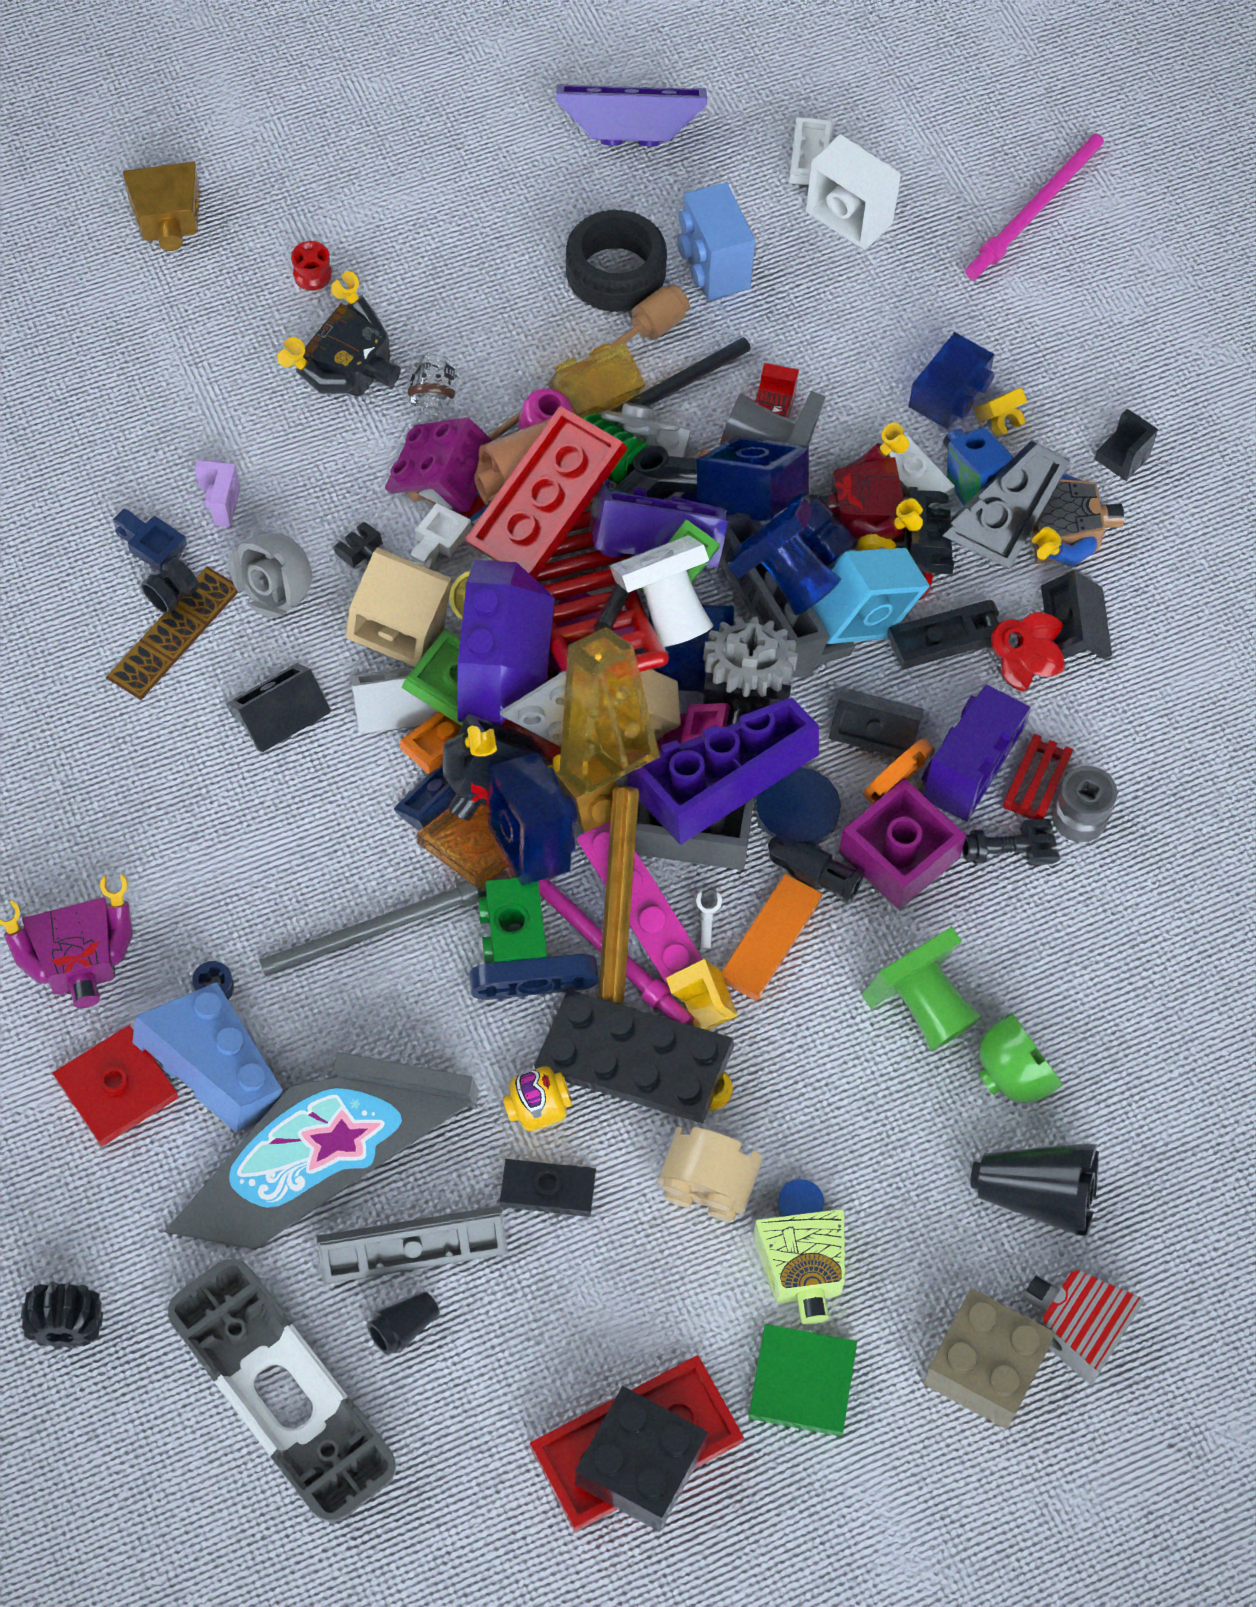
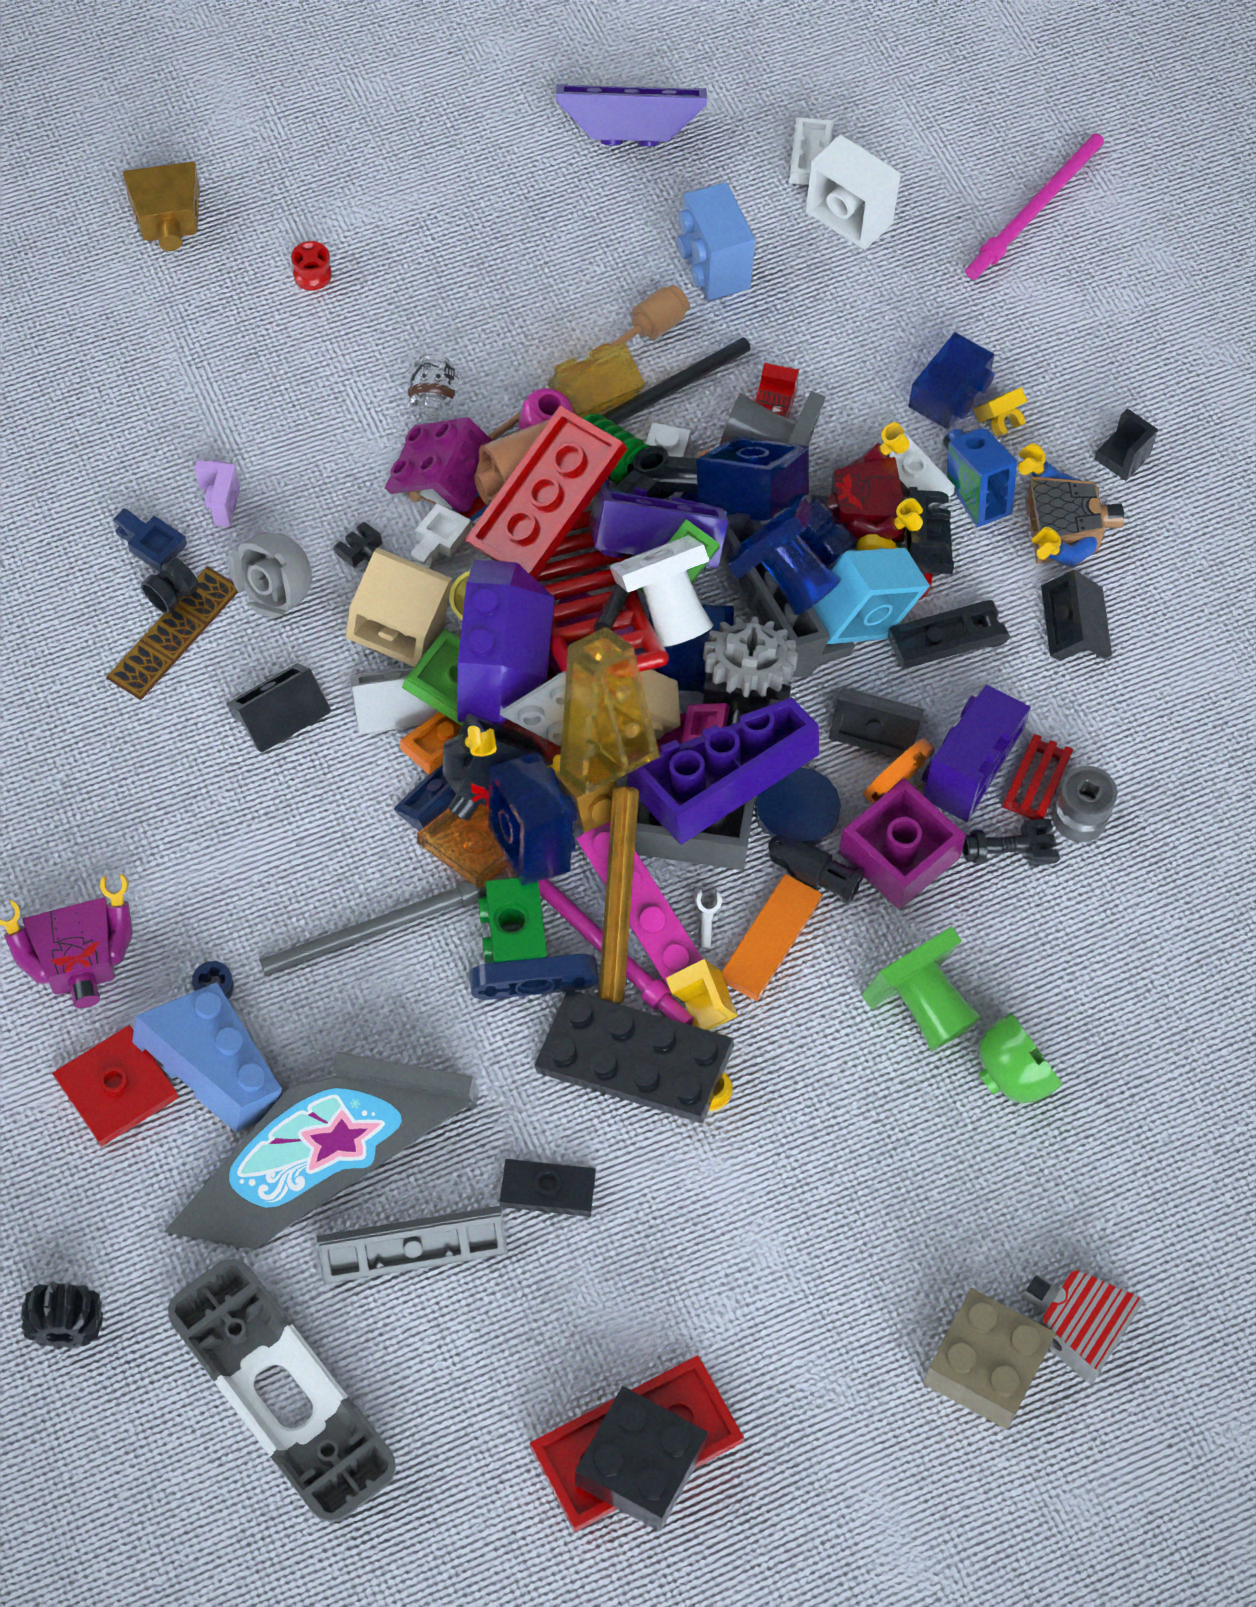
black torso [277,271,401,396] -> none
black cone [367,1291,440,1355] -> none
yellow head [503,1066,573,1132] -> none
black tyre [566,209,667,312] -> none
light grey plate [601,403,680,436] -> none
tan brick [658,1126,763,1222] -> none
green tile [748,1324,857,1437] -> none
yellowish green torso [753,1209,845,1325] -> none
blue tile [777,1179,824,1217] -> none
wing [938,440,1070,569] -> none
black cone [970,1143,1099,1237] -> none
red plate [991,612,1065,692] -> none

